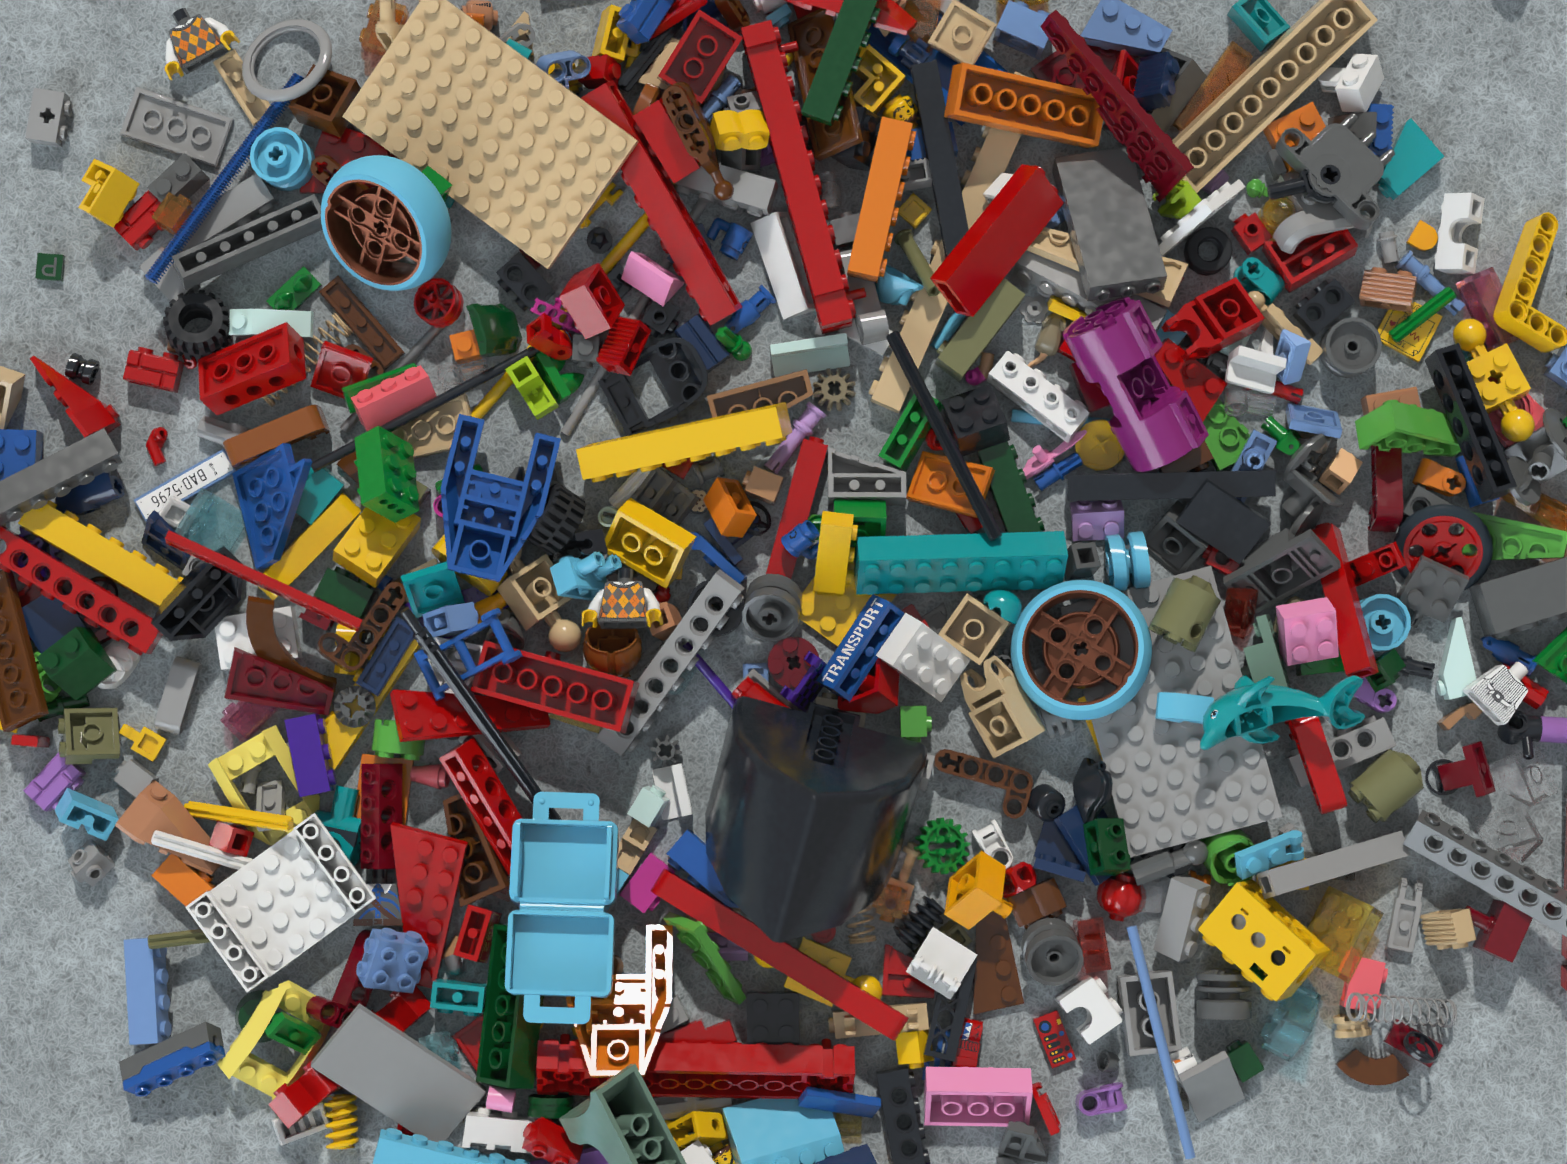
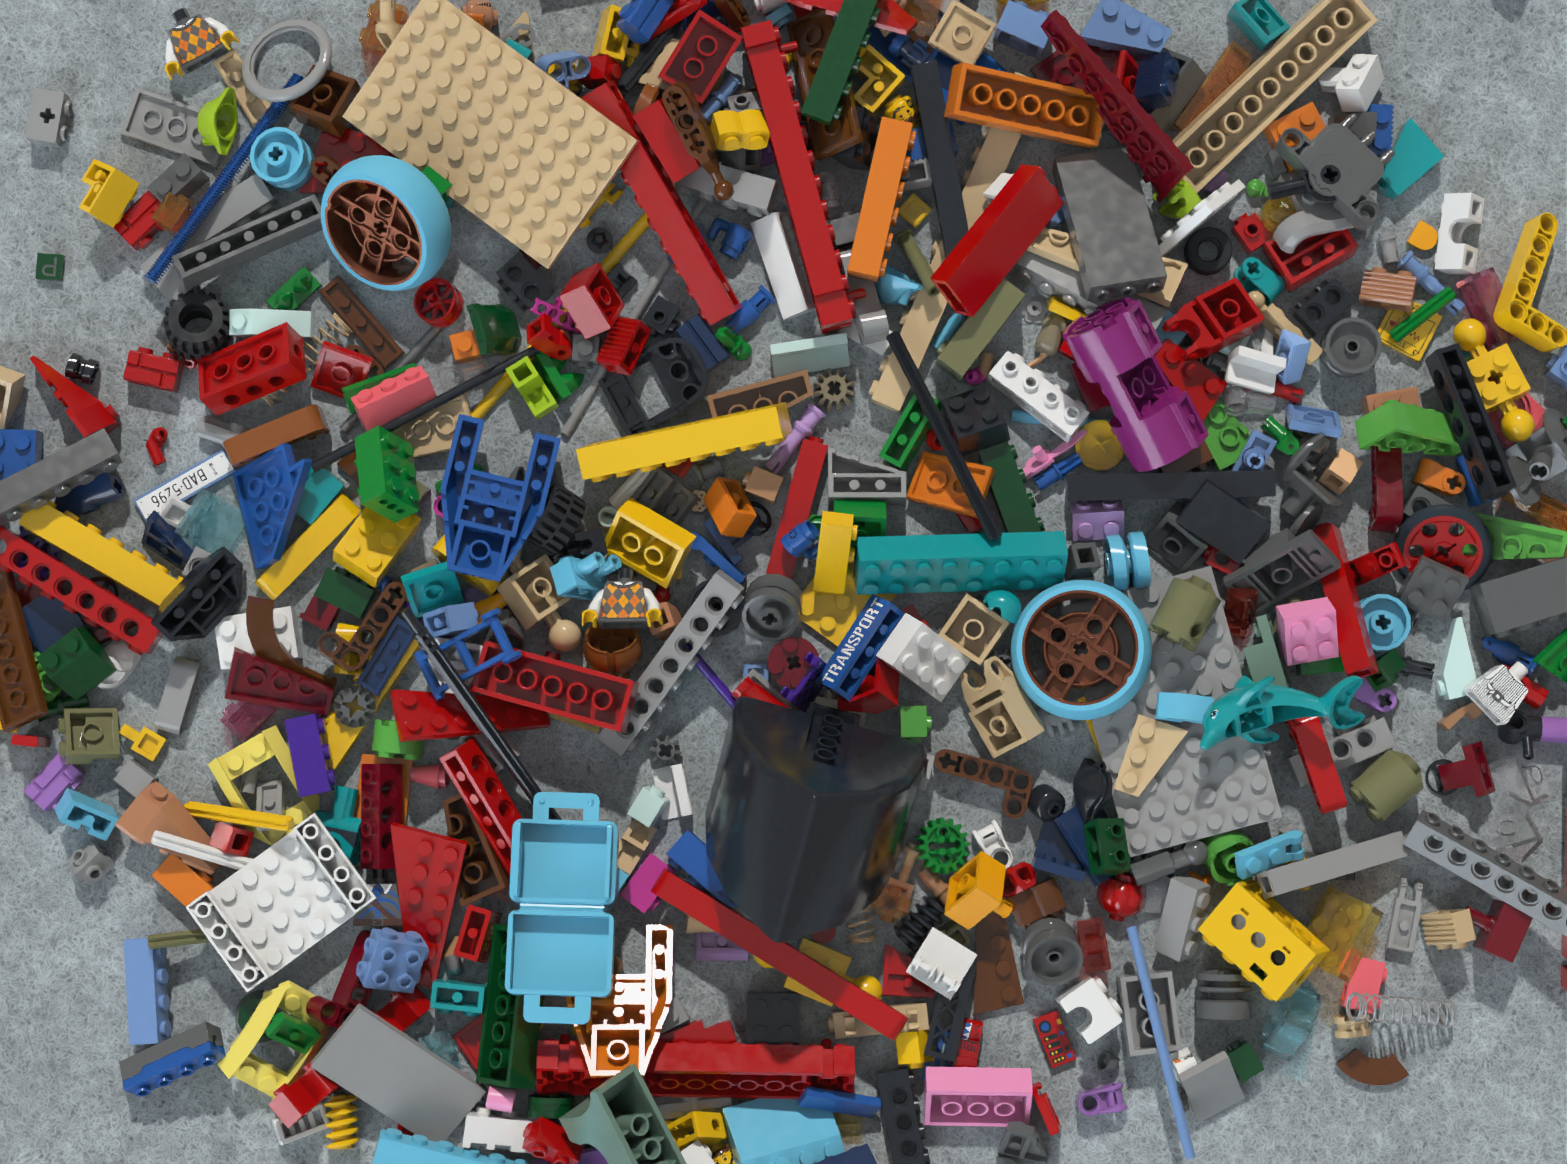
red tile [165,530,363,632] -> none
bright pink slope [621,251,685,306] -> none
bright green wing [663,912,746,1005] -> none
piece [1383,1019,1443,1068] -> none
none -> lime hat [197,87,238,156]
none -> medium nougat pin [917,867,948,907]
none -> tan wing [1113,714,1189,797]

